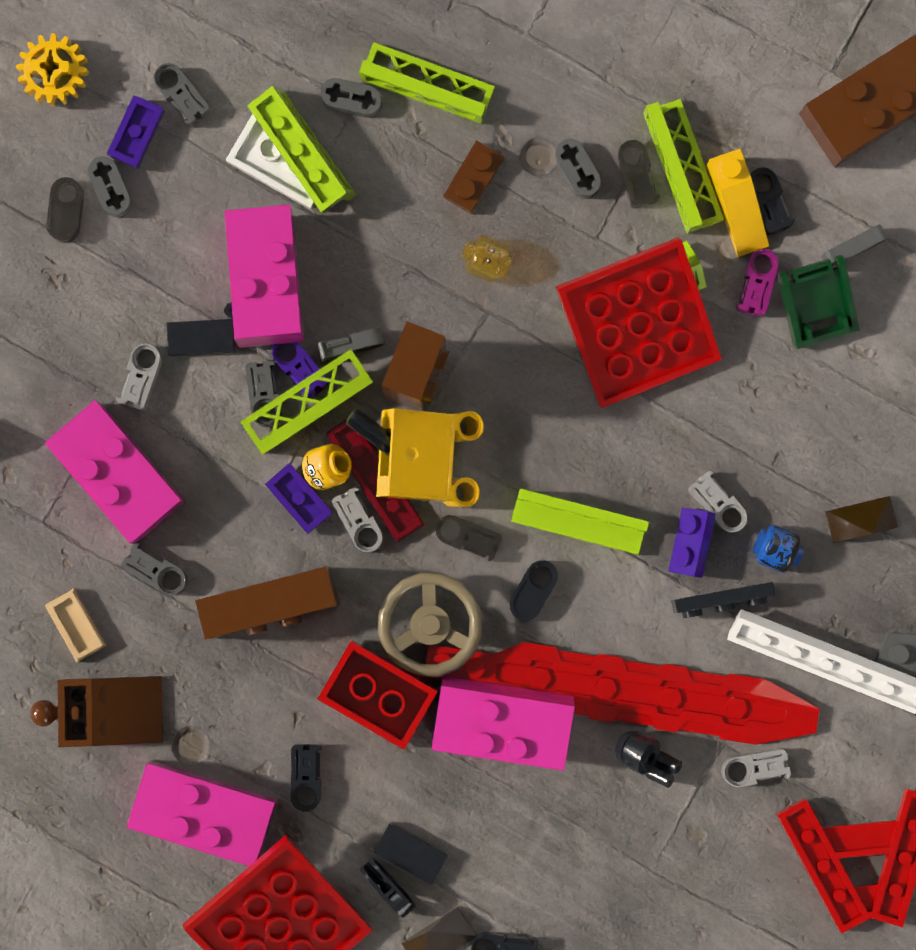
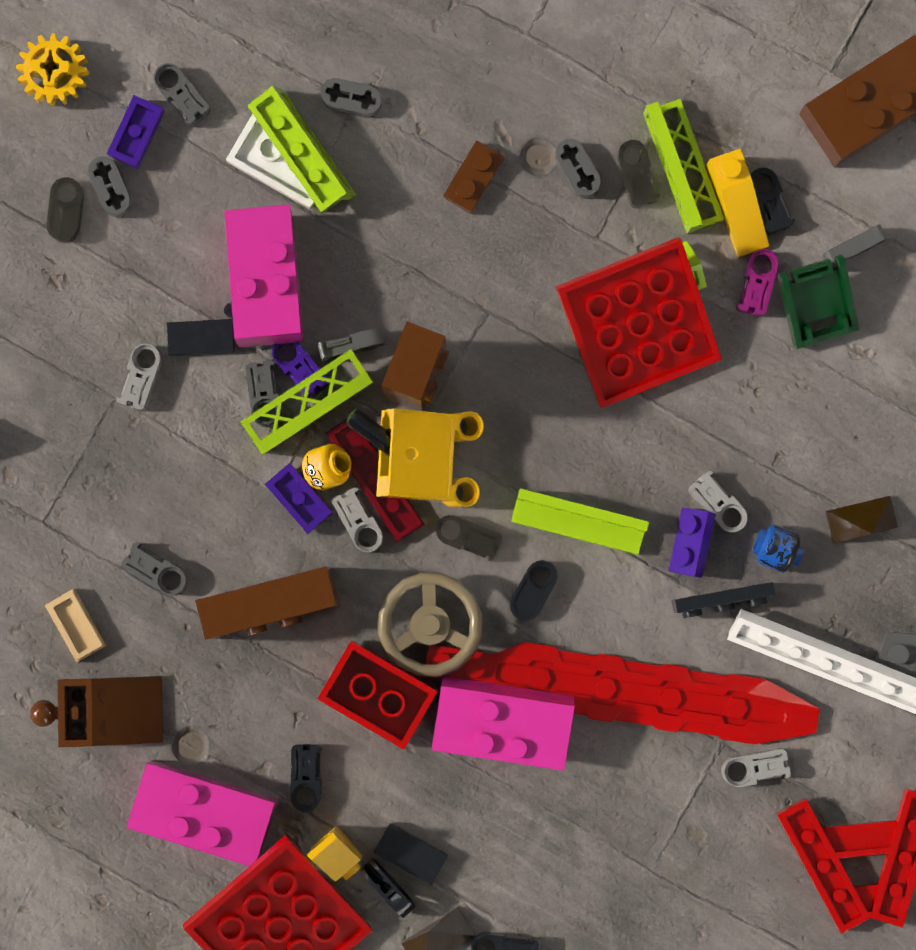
dark pink brick [44,400,186,544] -> none
lime fence [359,42,495,124] -> none
clear yellow head [461,235,512,283] -> none
black piece [615,731,682,788] -> none
none -> yellow slope [307,826,362,882]

